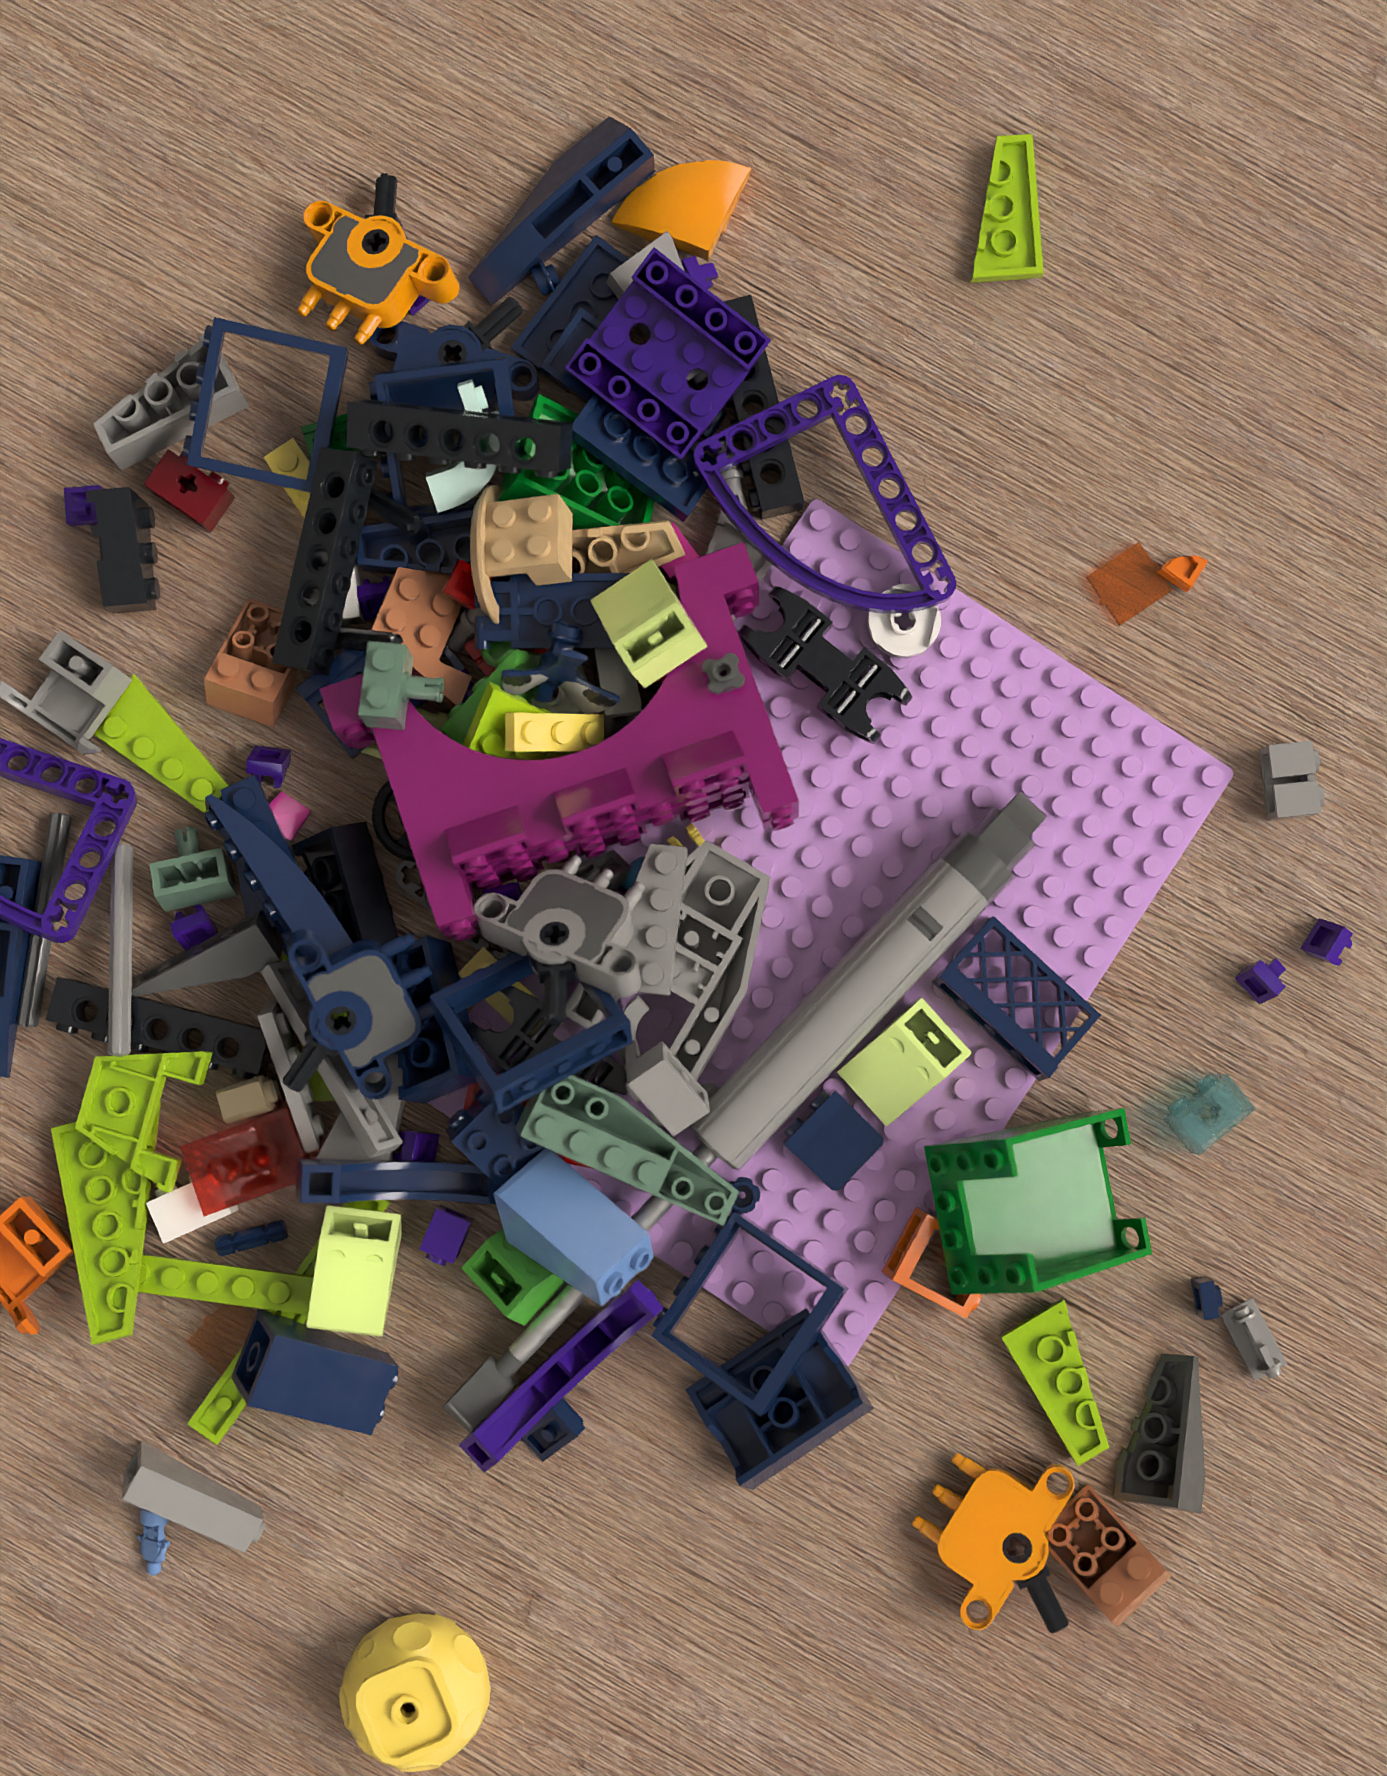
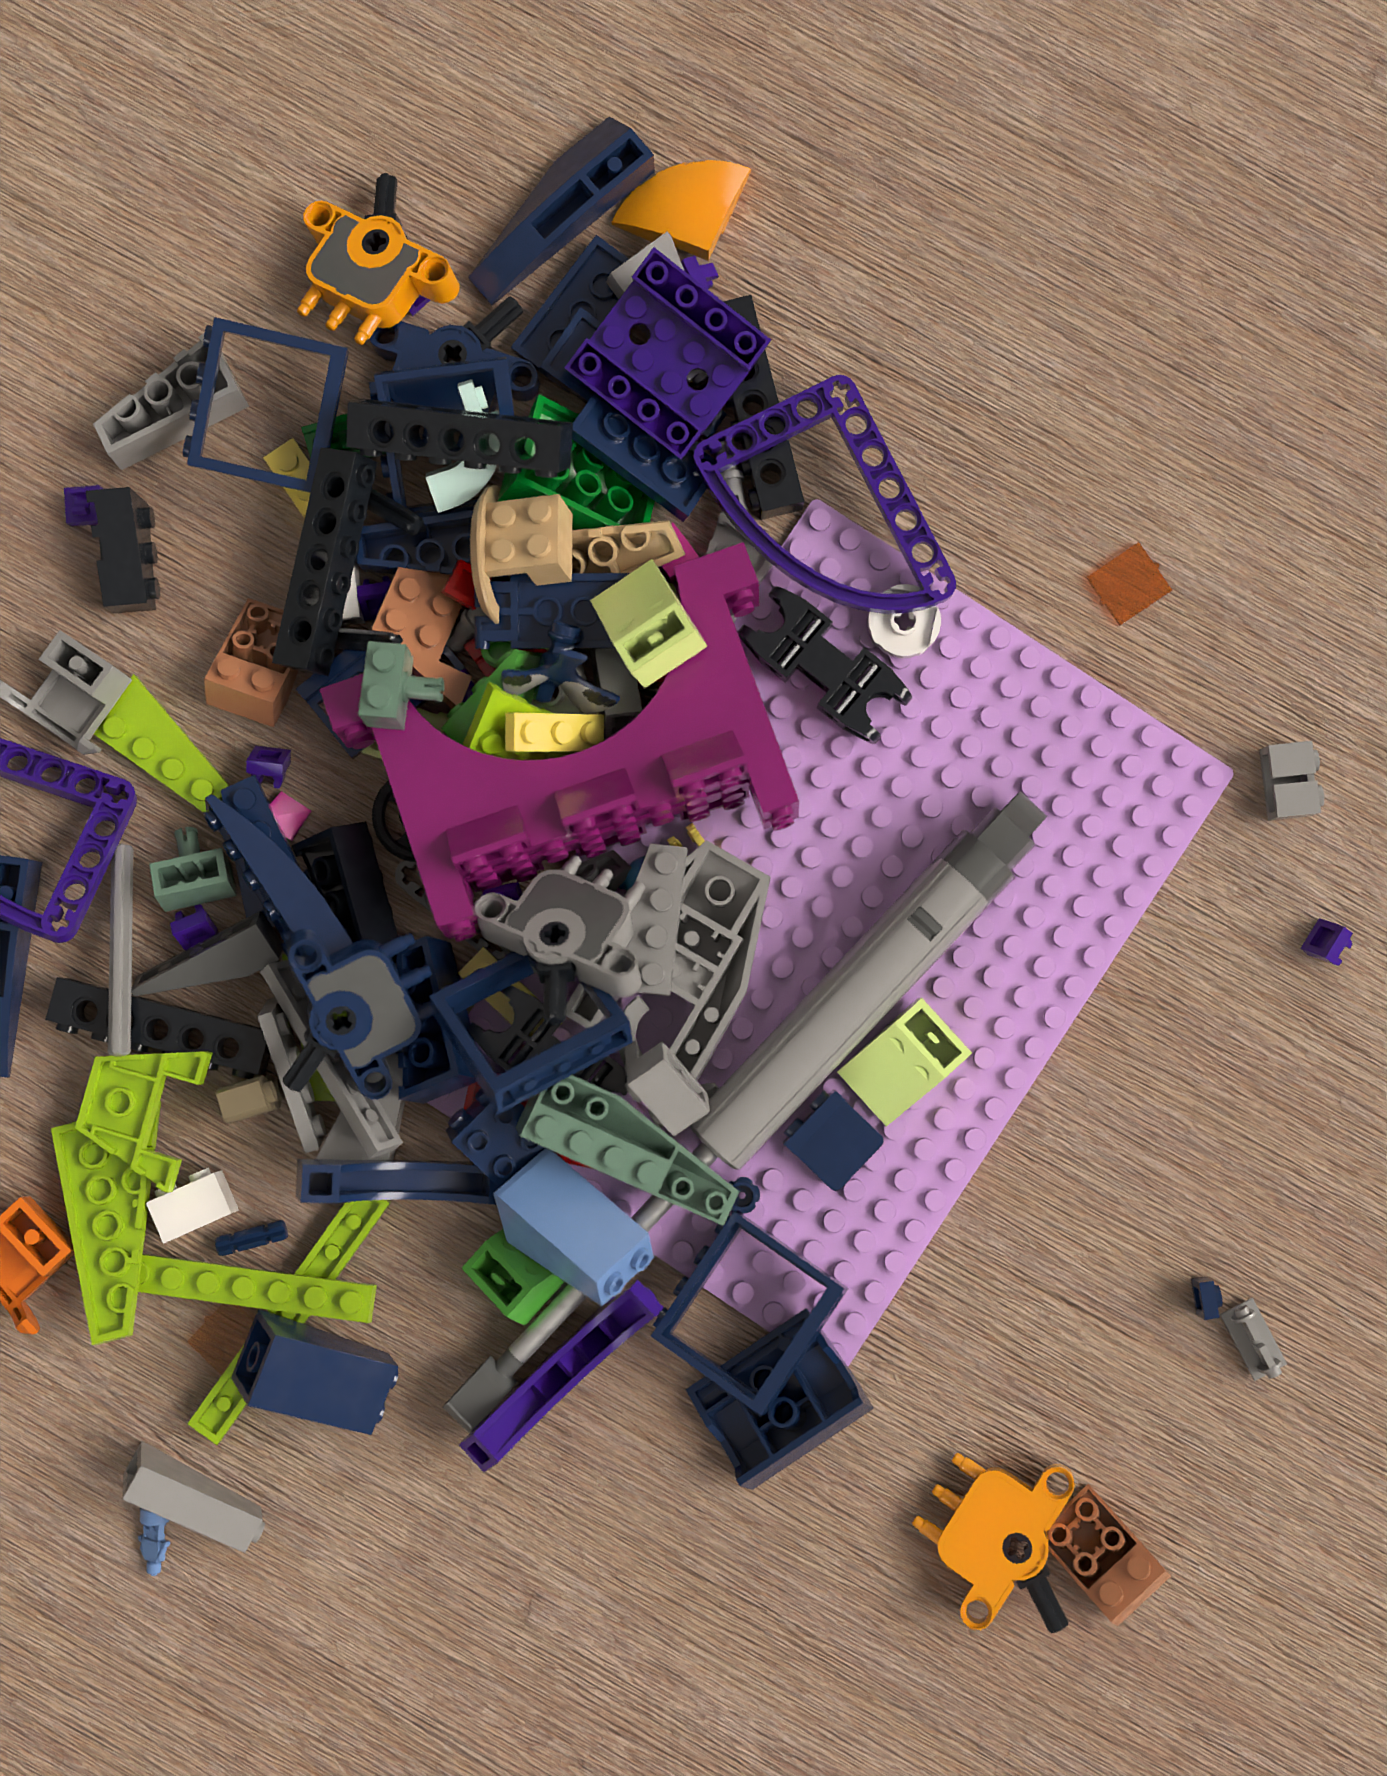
dark grey axle [16,813,71,1027] -> none
dark red brick [143,449,235,532] -> none
clear red slope [180,1108,310,1217] -> none
yellowish green slope [307,1205,402,1337] -> none
light yellow rock [339,1613,491,1772] -> none
dark purple tile [393,1130,439,1161] -> none
dark purple brick [419,1205,474,1266] -> none
dark blue slope [521,1398,586,1462] -> none
dark blue plate [531,261,560,296] -> none
dark grey plate [702,653,745,694] -> none
orange window [881,1207,982,1319] -> none
green windscreen [924,1108,1152,1294] -> none
dark blue fence [932,916,1101,1081] -> none
lime wing [971,134,1044,283] -> none
lime wing [999,1298,1109,1466] -> none
dark grey wedge [1113,1353,1205,1514] -> none
orange tile [1157,555,1208,593] -> none
clear light blue brick [1163,1073,1256,1155] -> none
dark purple tile [1235,958,1286,1005] -> none

